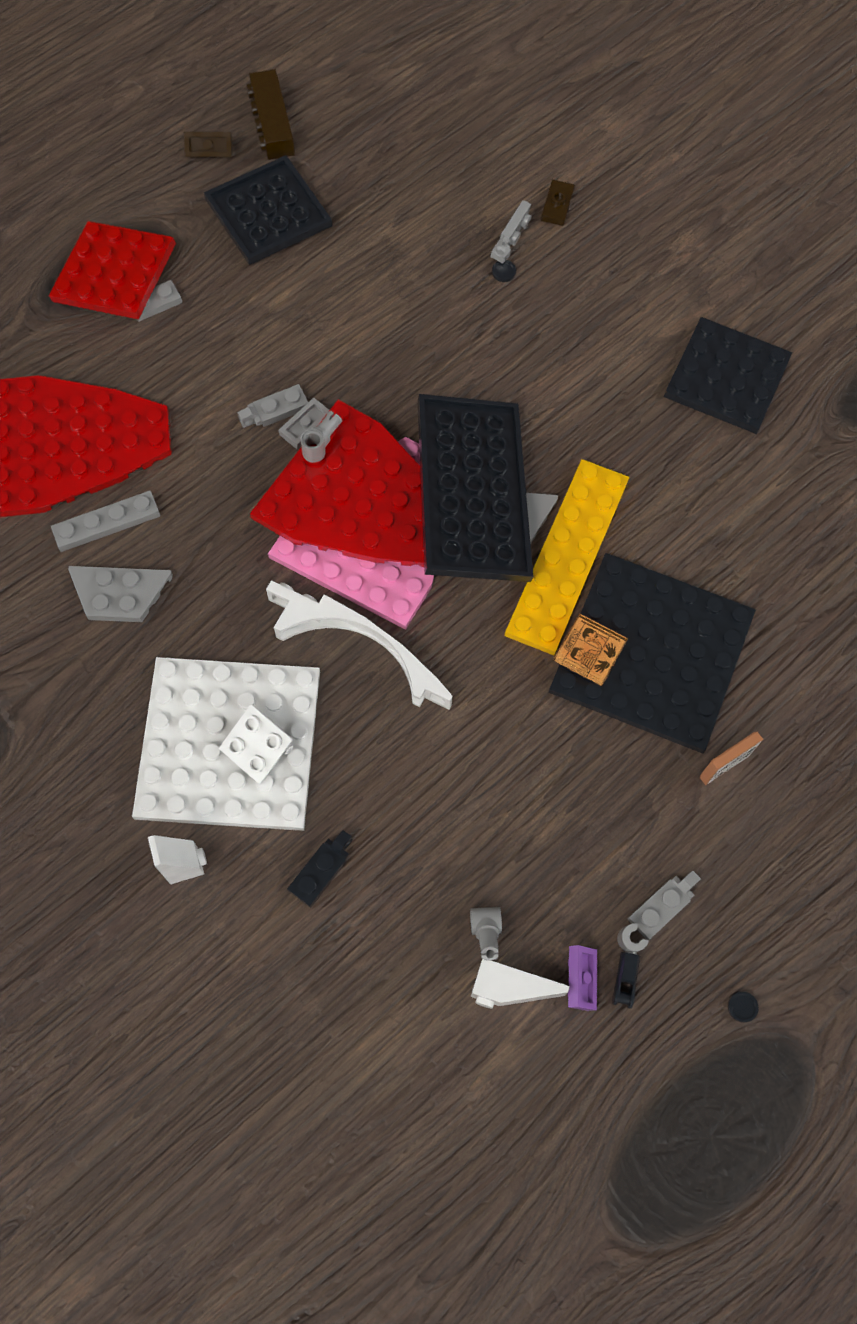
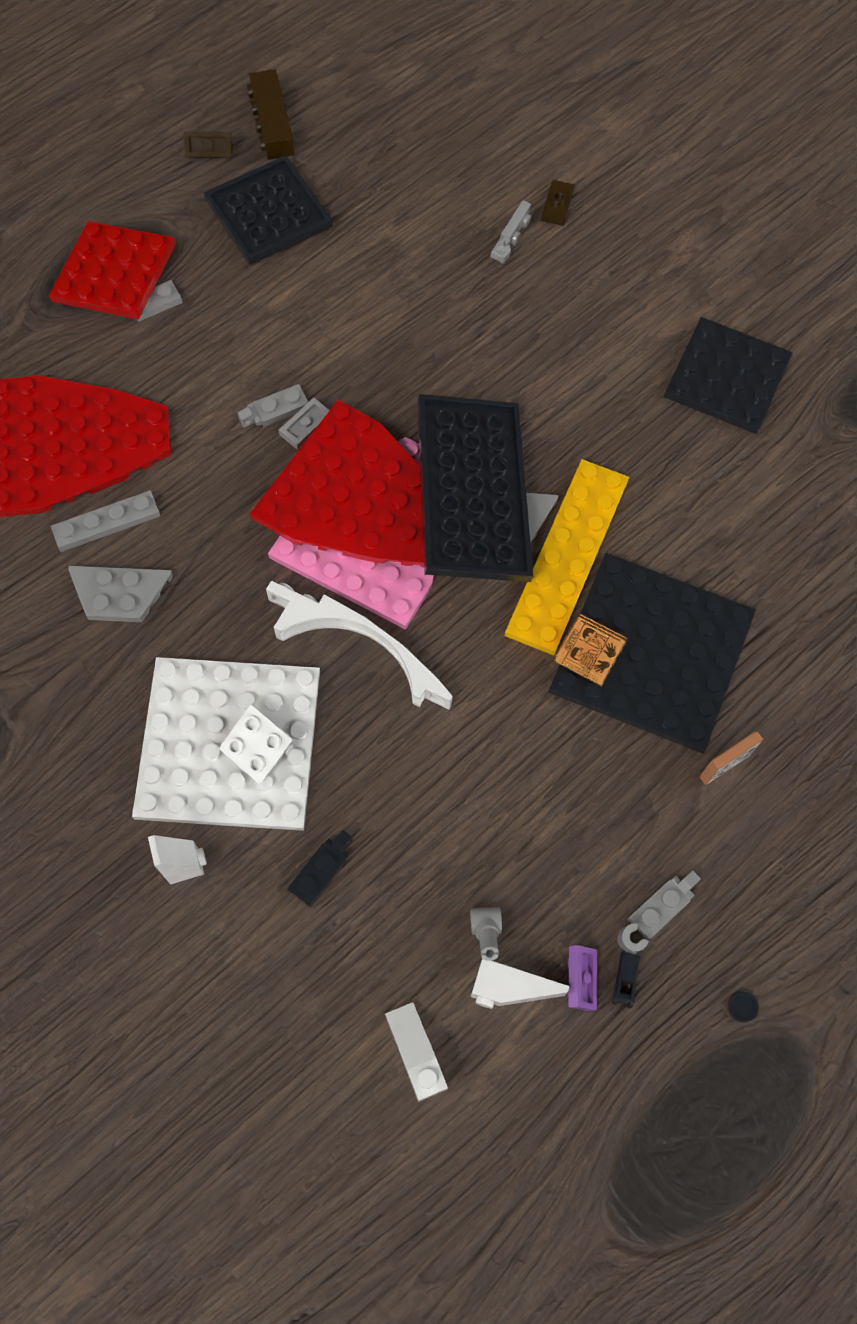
light grey pin [300,411,342,462] -> none
black piece [492,260,516,282] -> none
none -> white slope [385,1002,448,1102]

